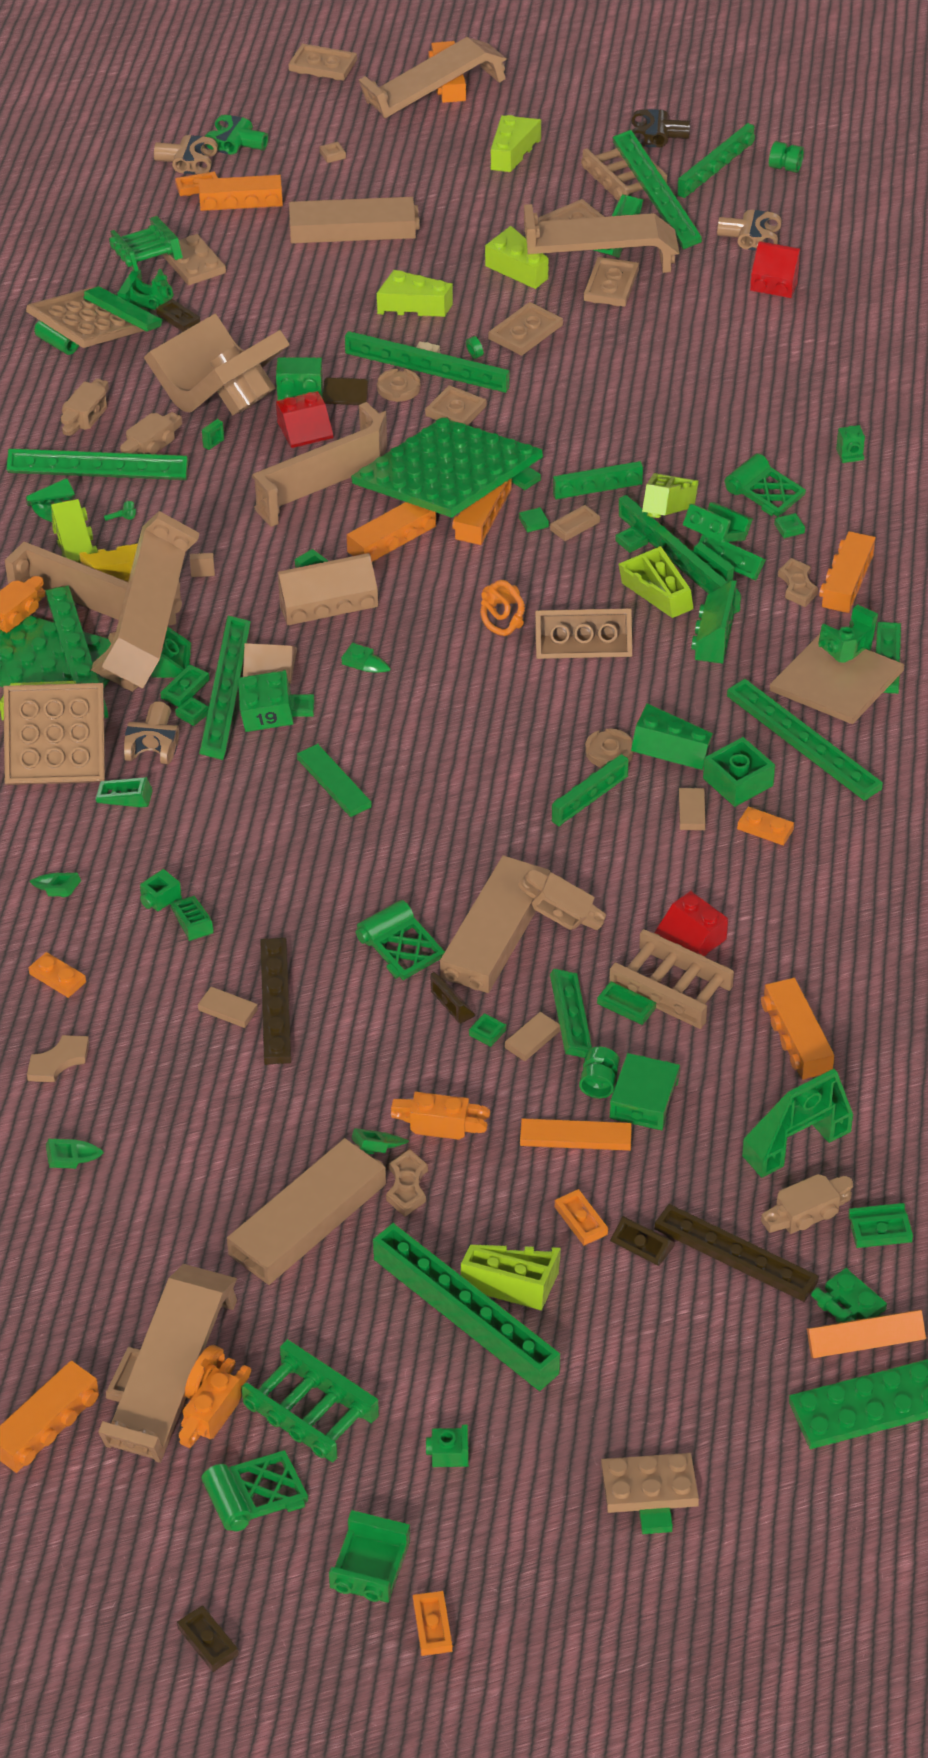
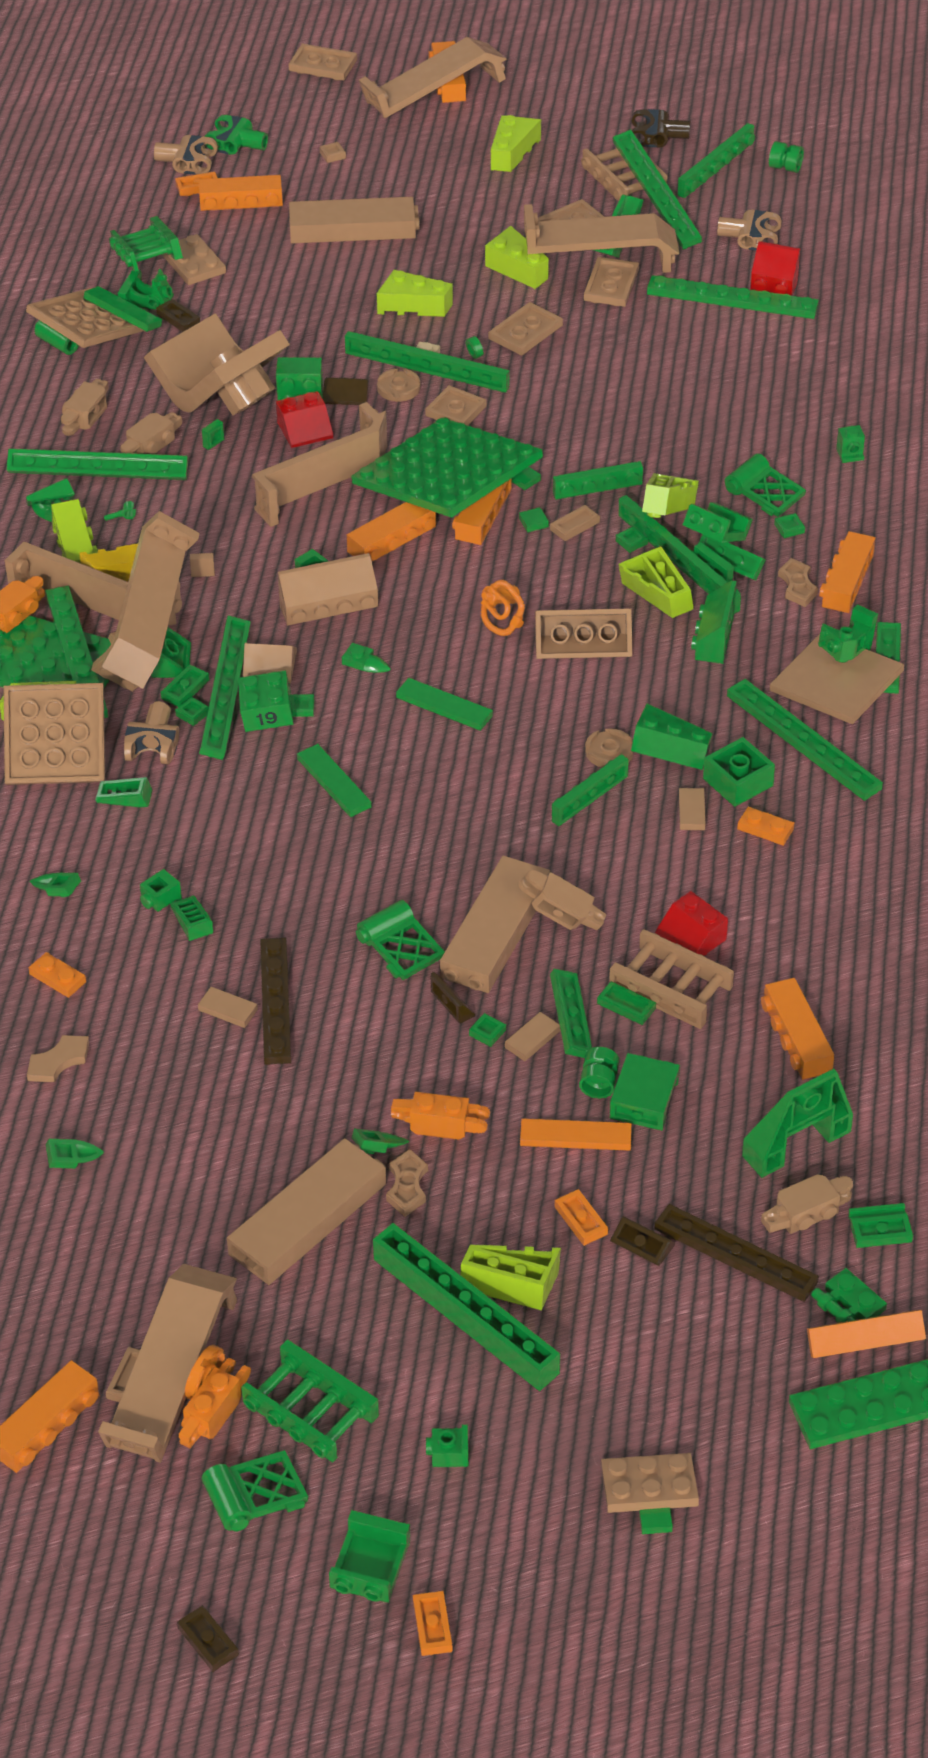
none -> green tile [396,677,493,731]
none -> green plate [647,275,819,319]

